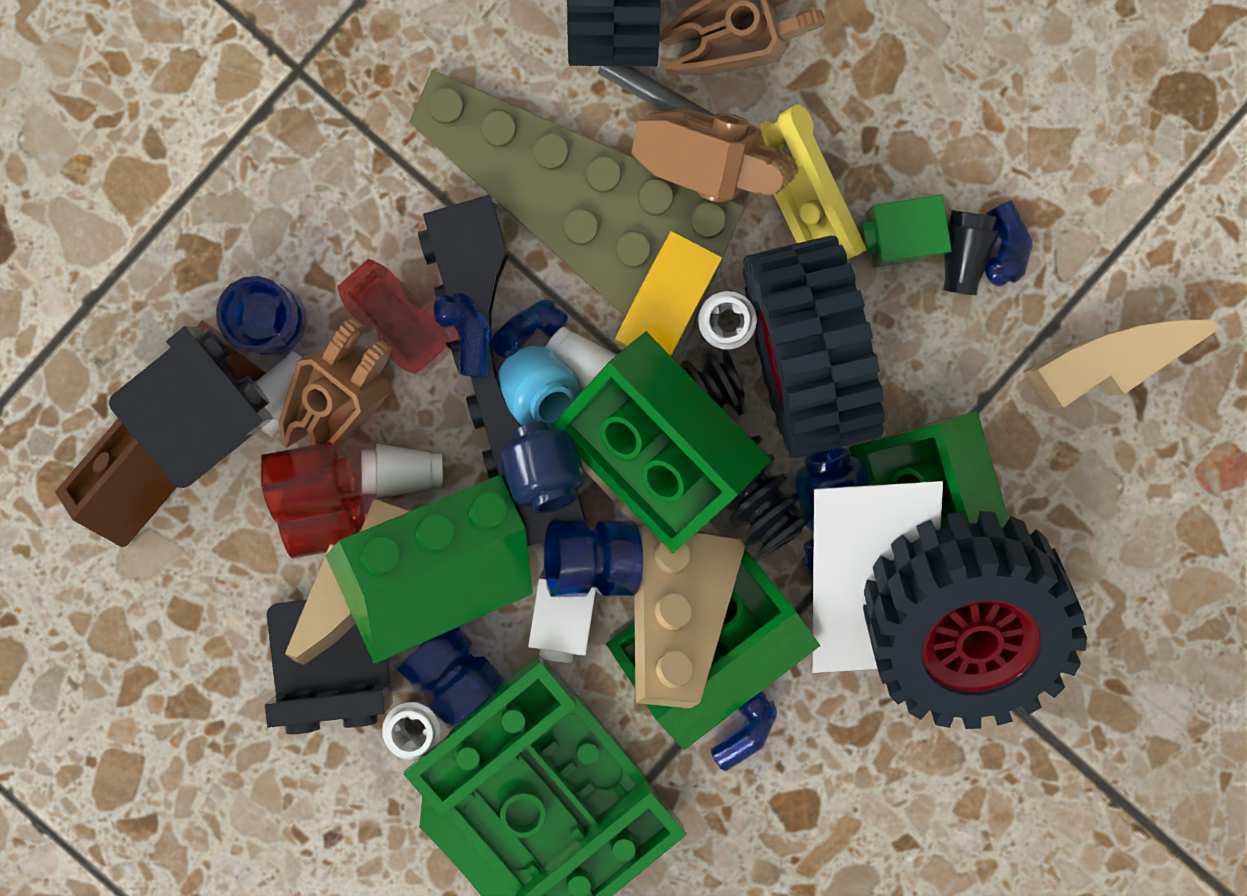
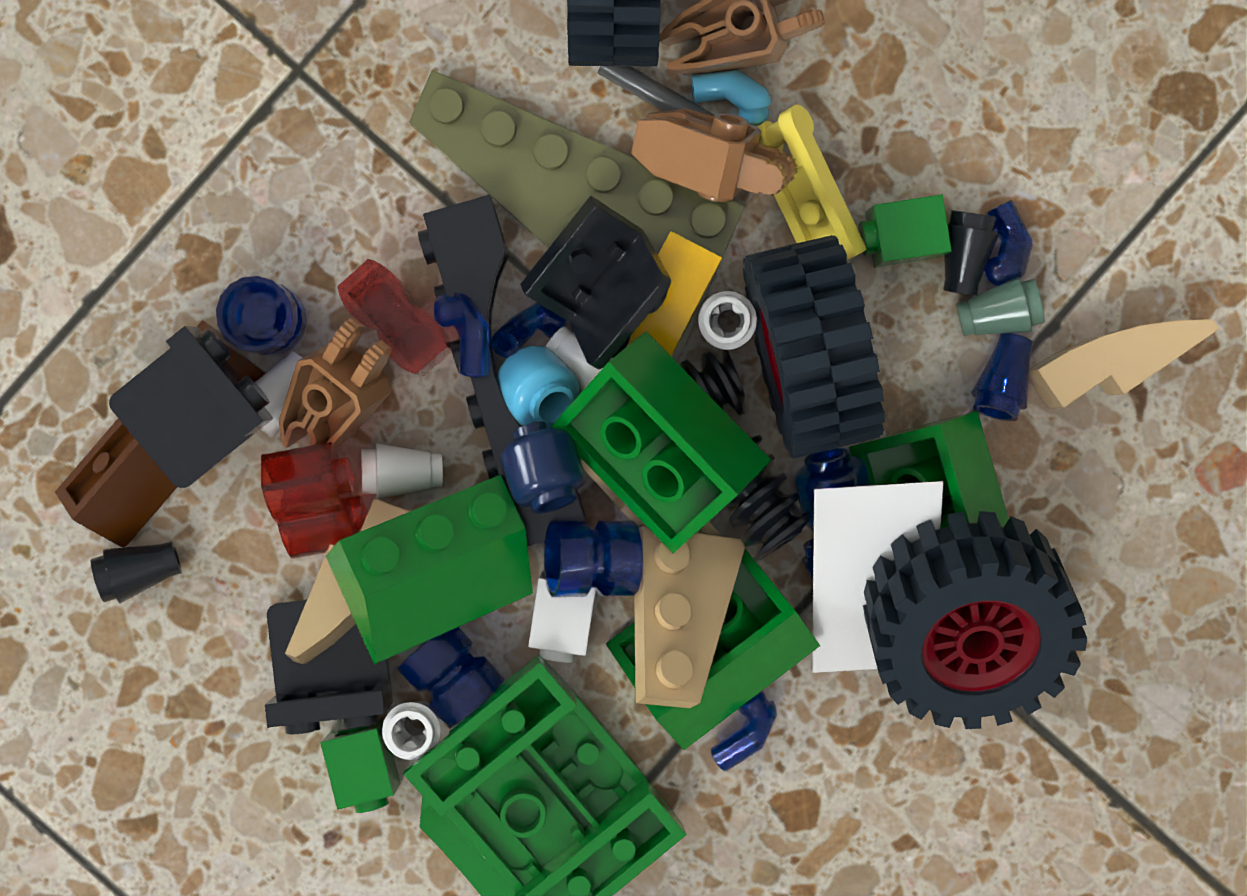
none -> black cone [90,541,182,604]
none -> green brick [320,719,401,813]
none -> black bracket [520,196,671,369]
none -> medium azure arm [691,70,771,126]
none -> sand green cone [956,277,1045,336]
none -> clear blue cone [971,333,1033,421]

